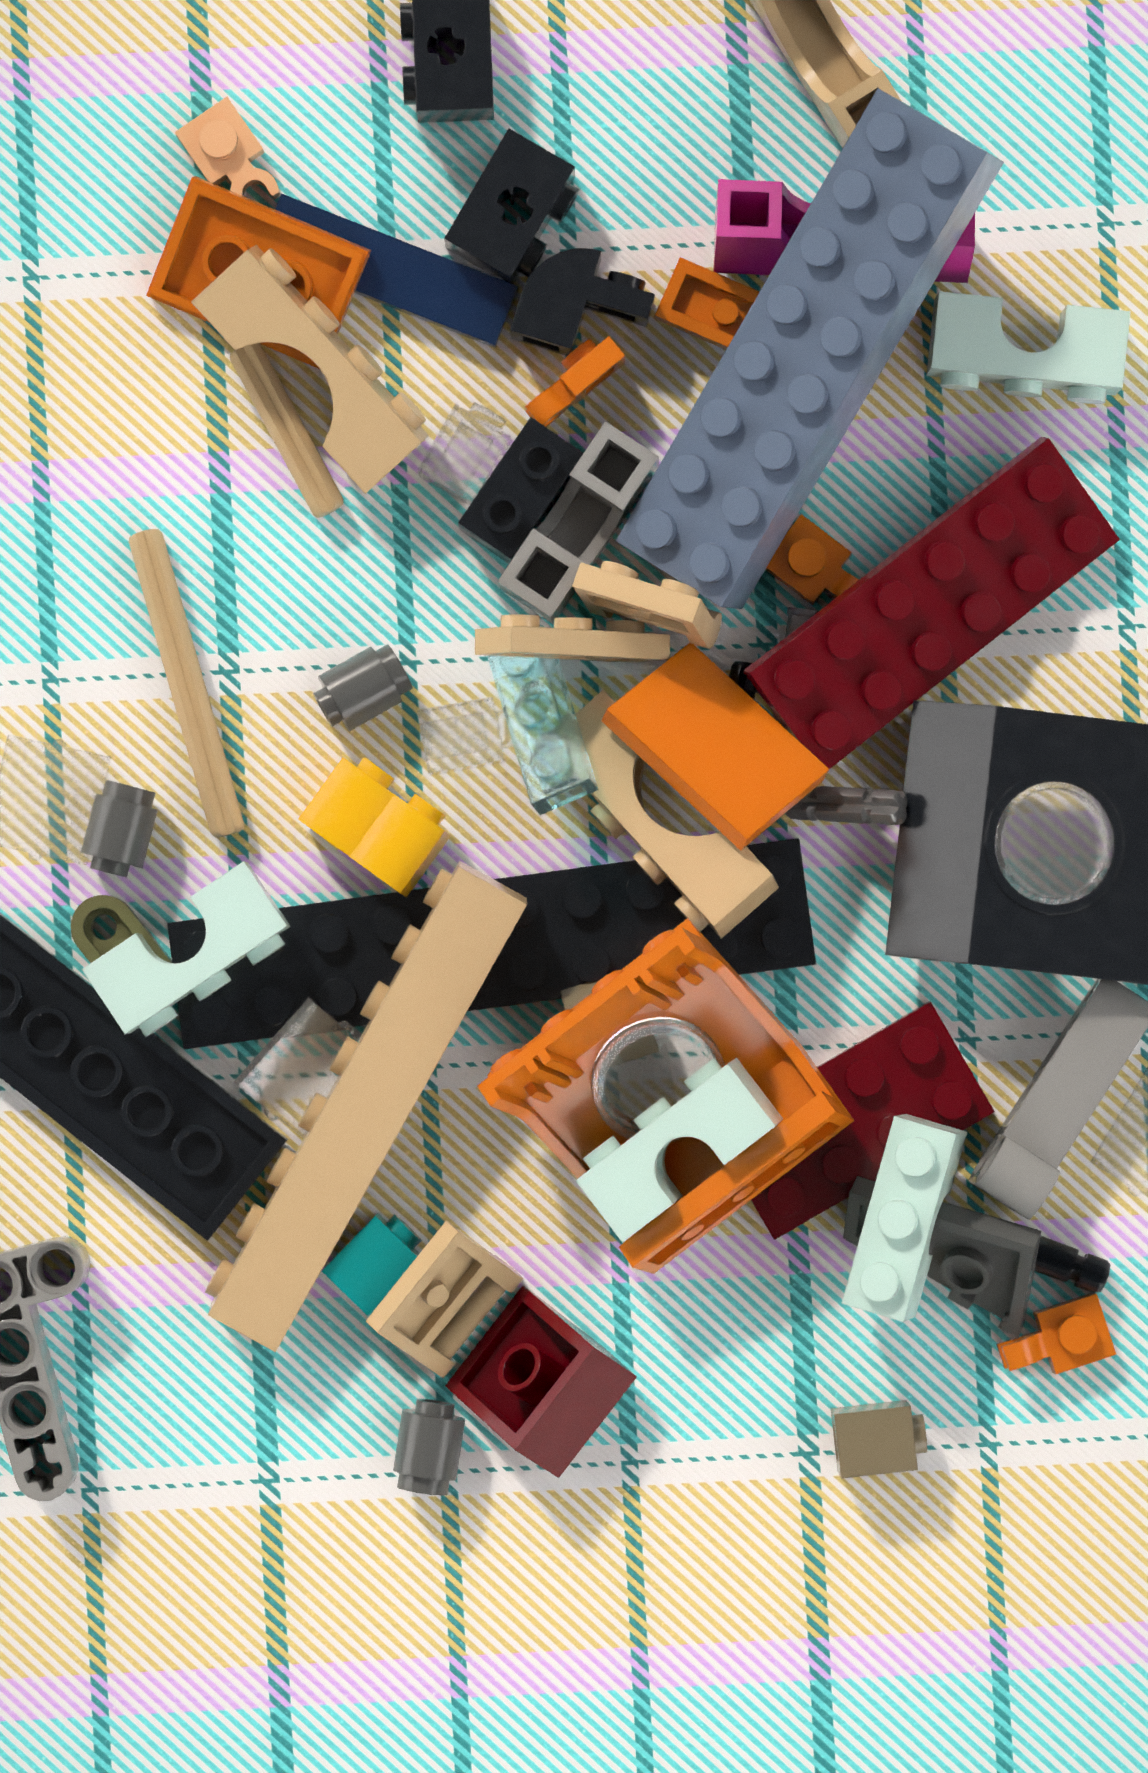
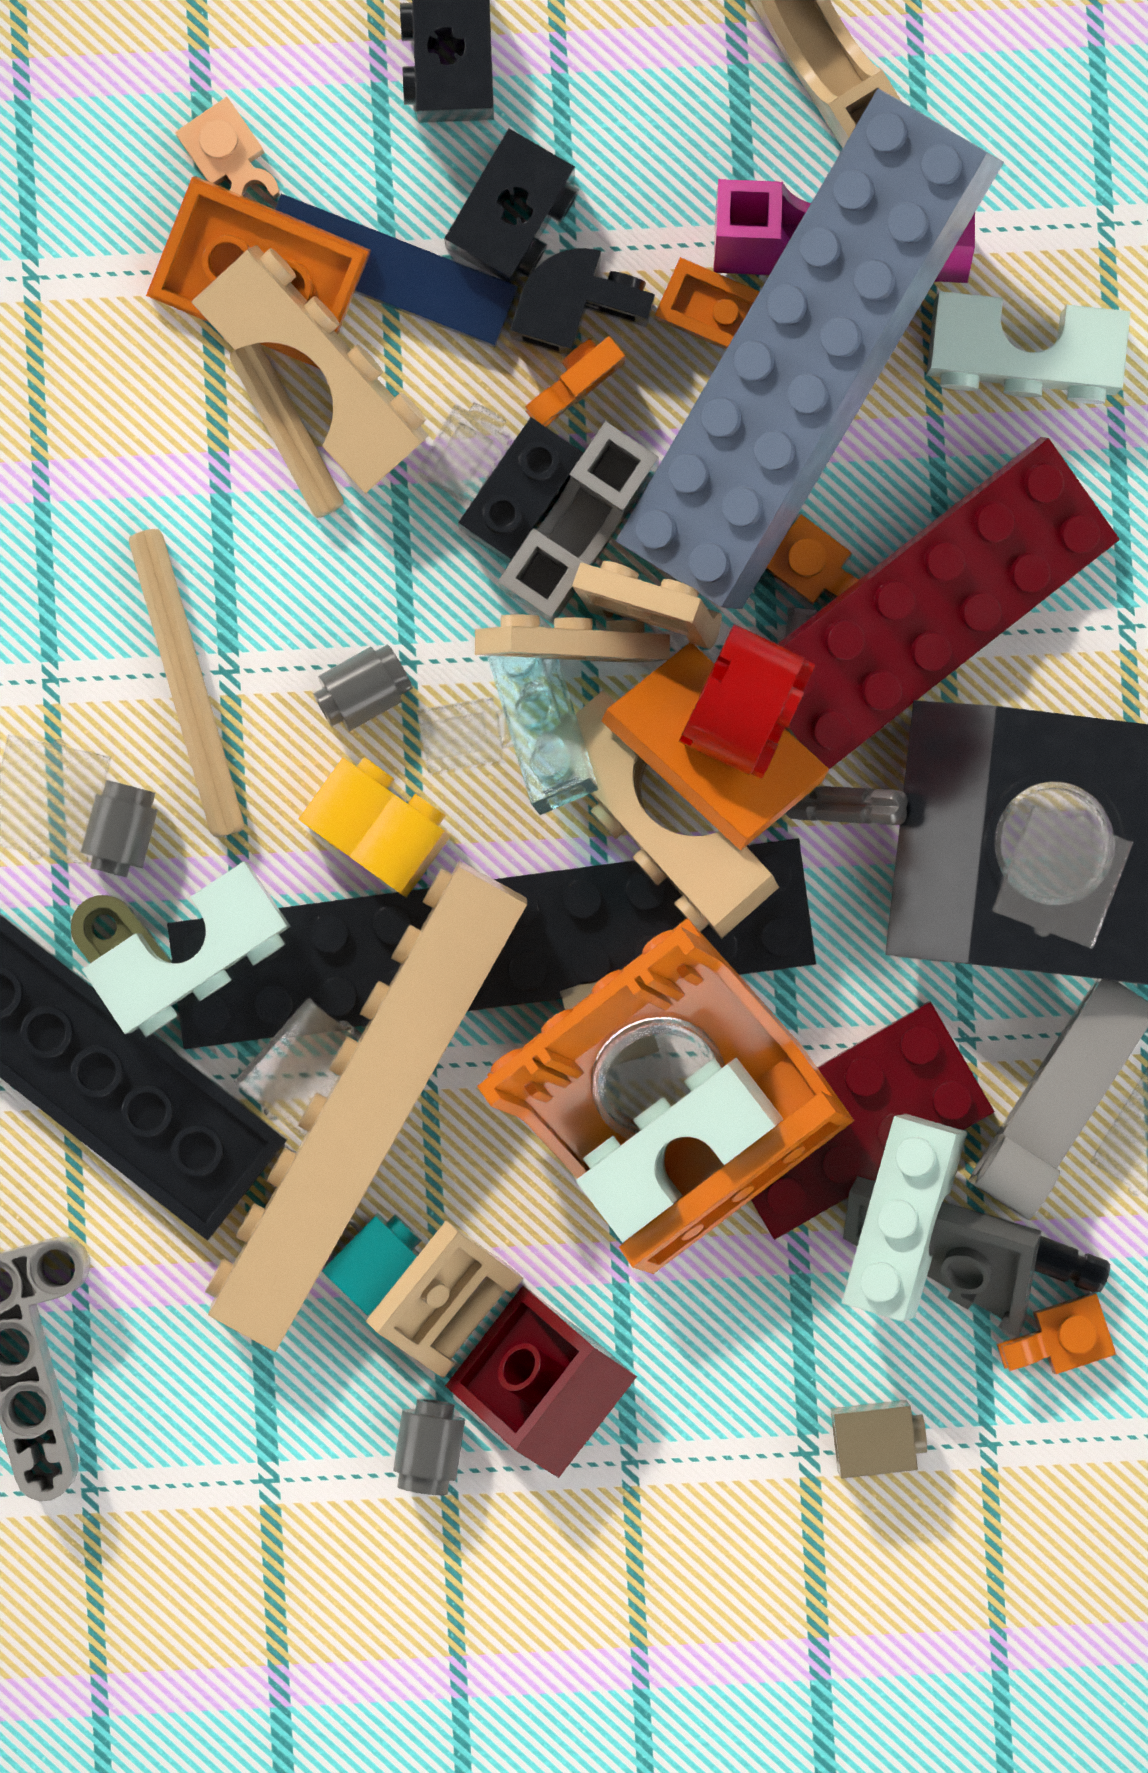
none -> red brick [678,624,816,779]
none -> clear piece [992,805,1133,949]

